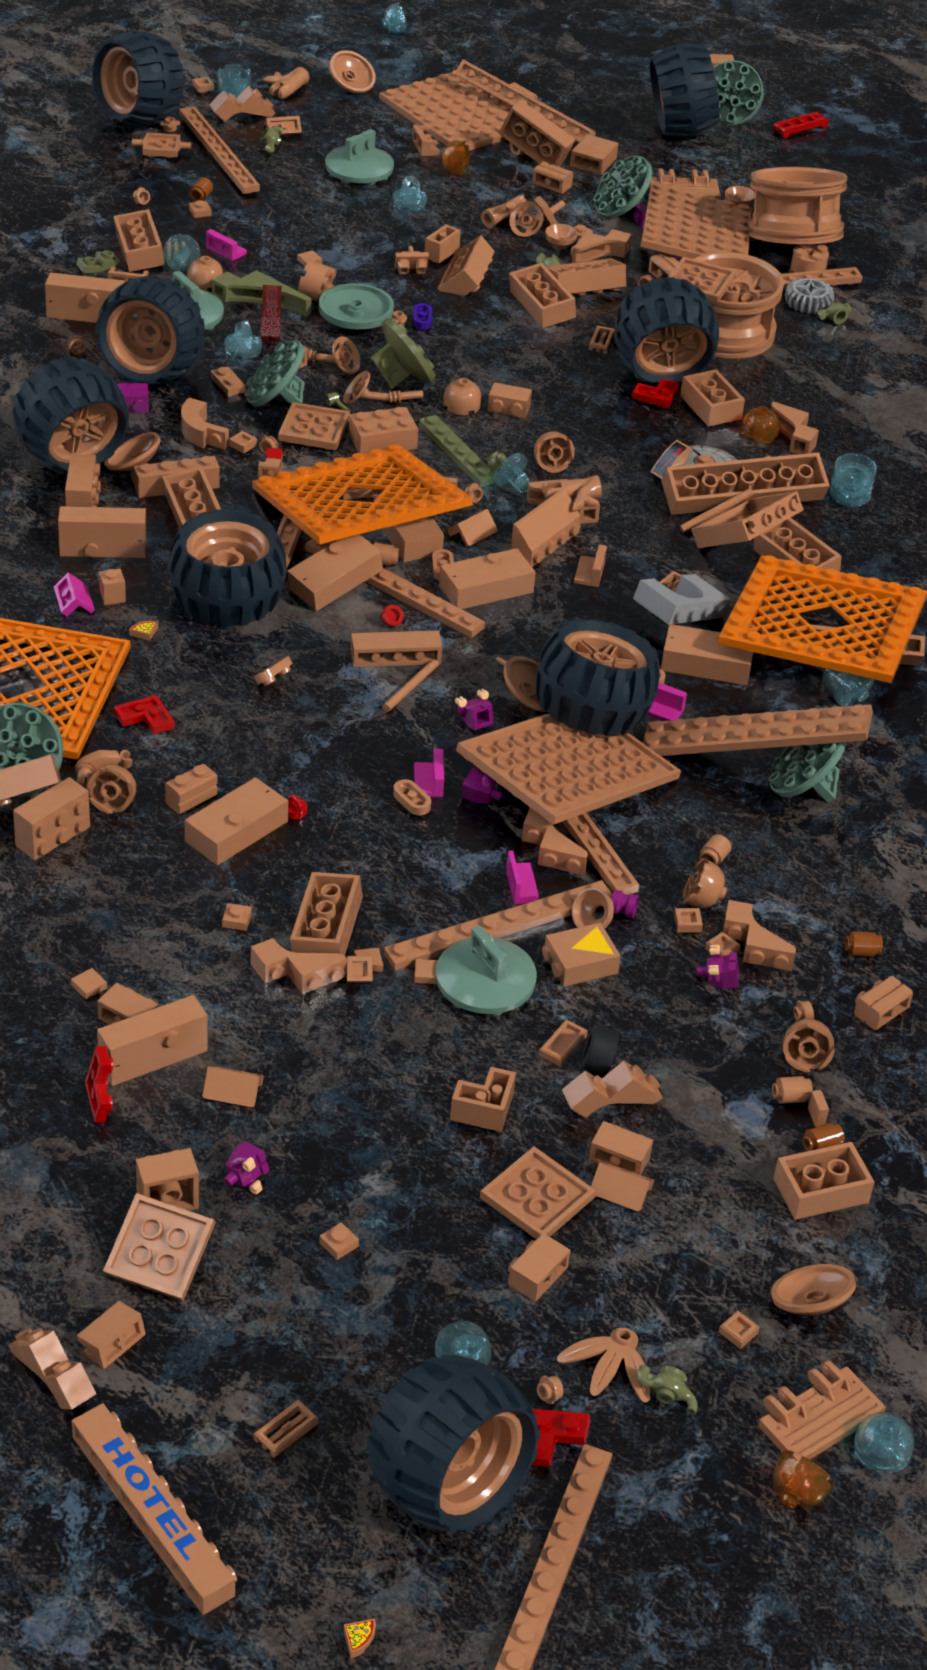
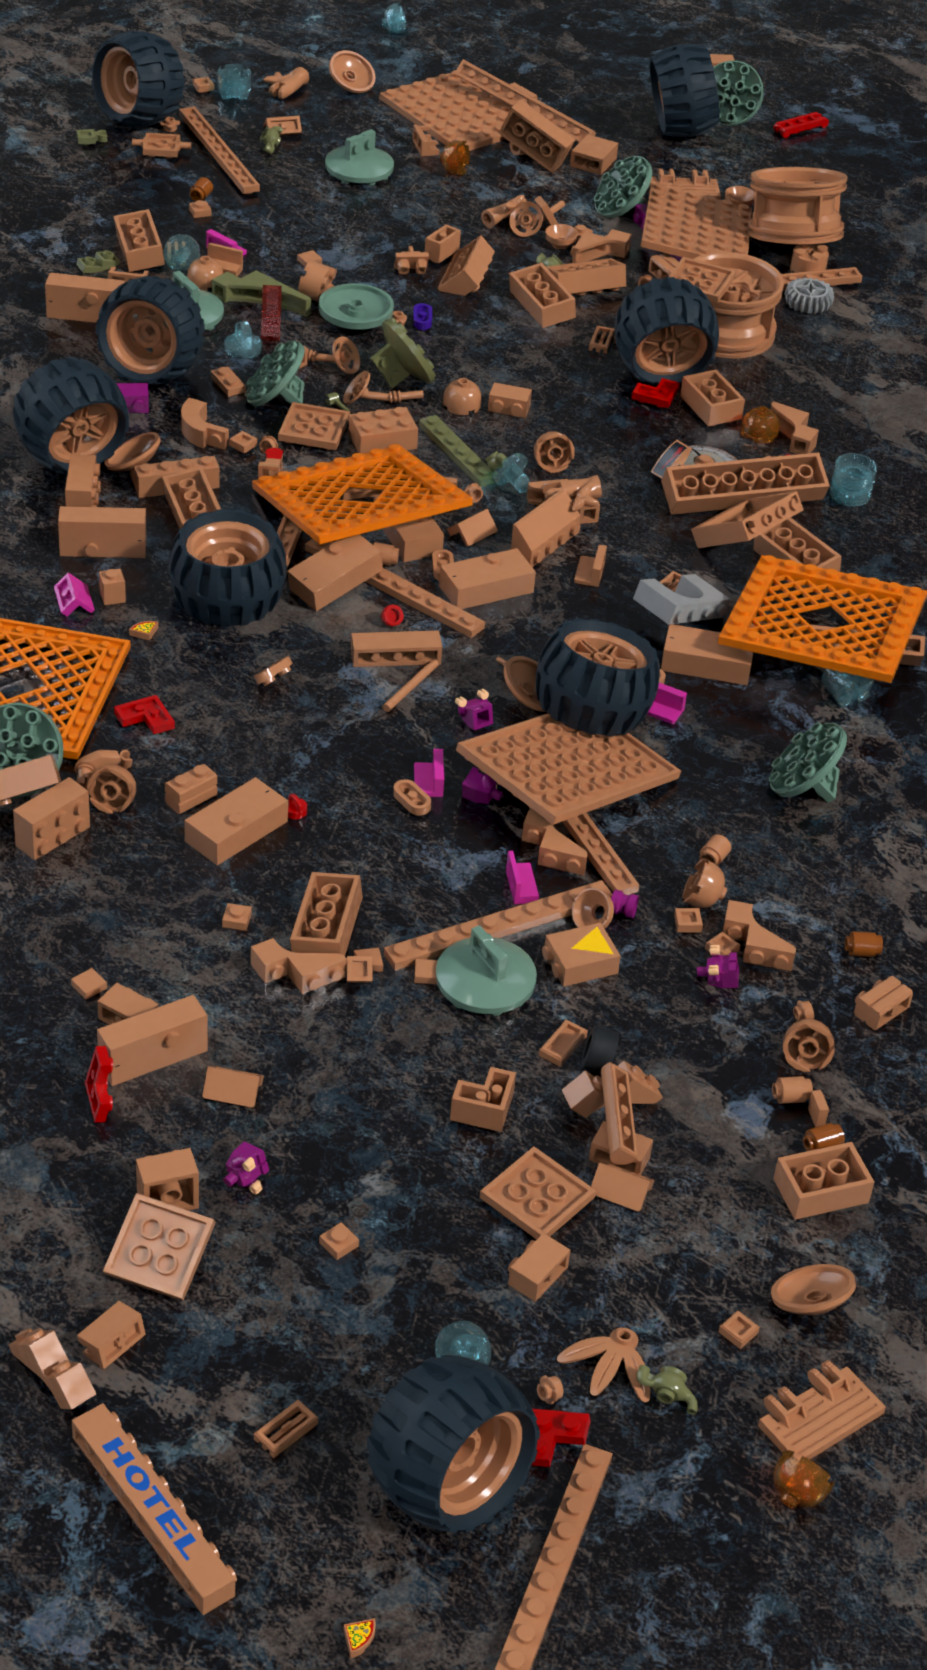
nougat plate [67,336,86,355] -> none
nougat plate [133,187,150,205] -> none
nougat arch [210,86,275,122] -> none
clear light blue tile [393,176,427,211] -> none
nougat brick [532,161,573,194] -> none
nougat plate [643,704,873,756] -> none
nougat bar [680,488,754,533] -> none
olive piece [816,303,852,324] -> none
clear light blue cylinder [854,1412,914,1473] -> none
none -> olive plate [76,129,107,145]
none -> nougat panel [208,243,243,276]
none -> nougat brick [601,1062,638,1165]

